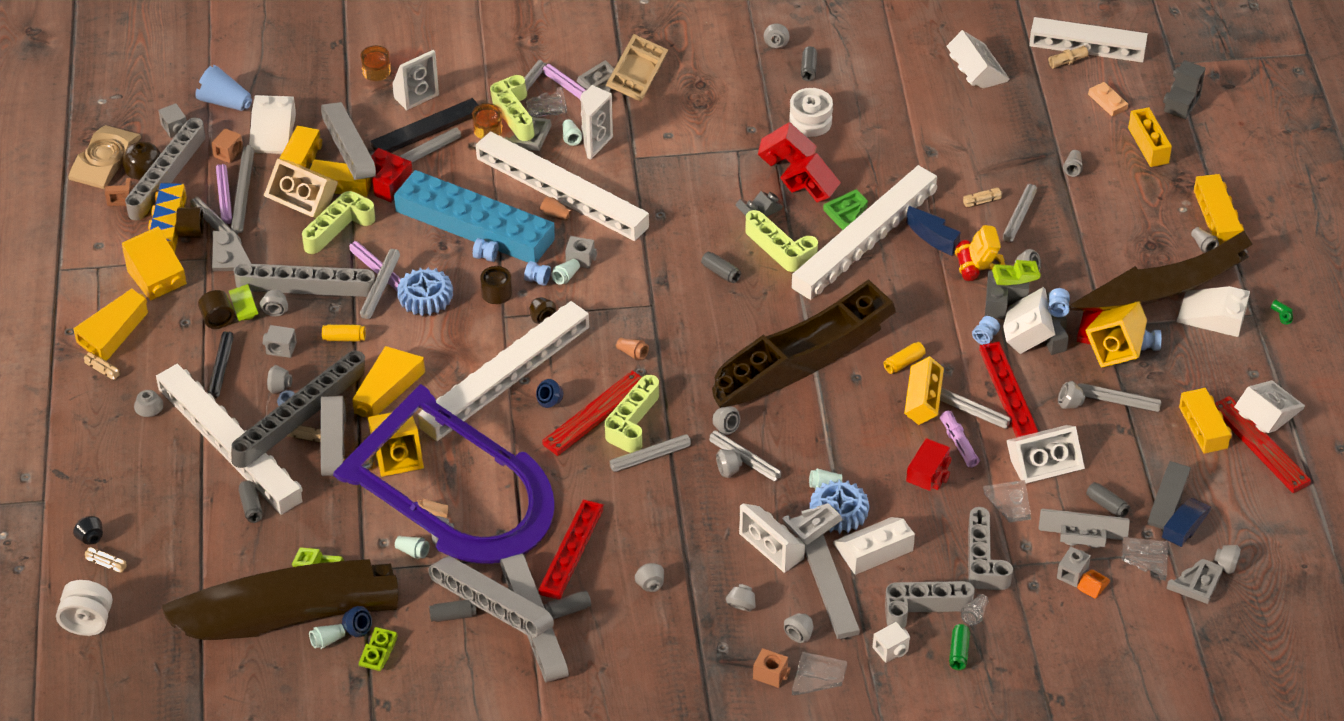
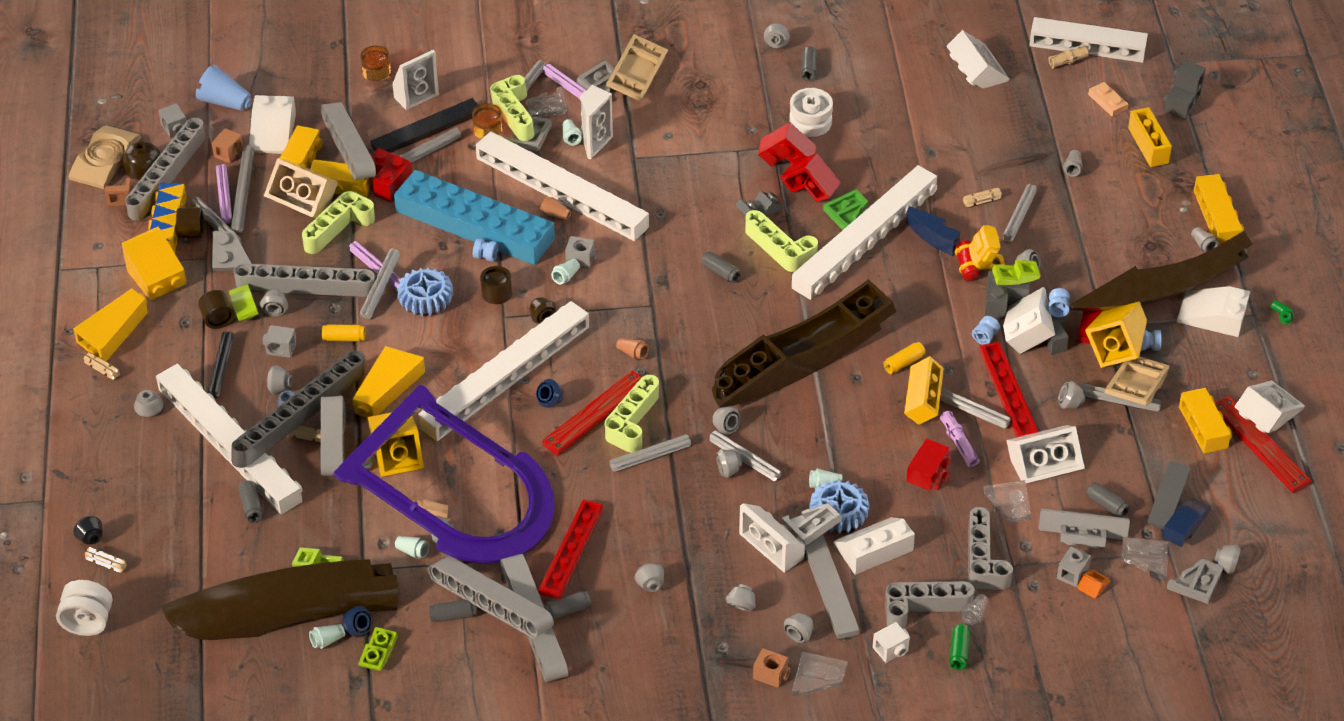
light blue wheel [524,261,551,286] -> none
none -> tan slope [1105,357,1170,406]

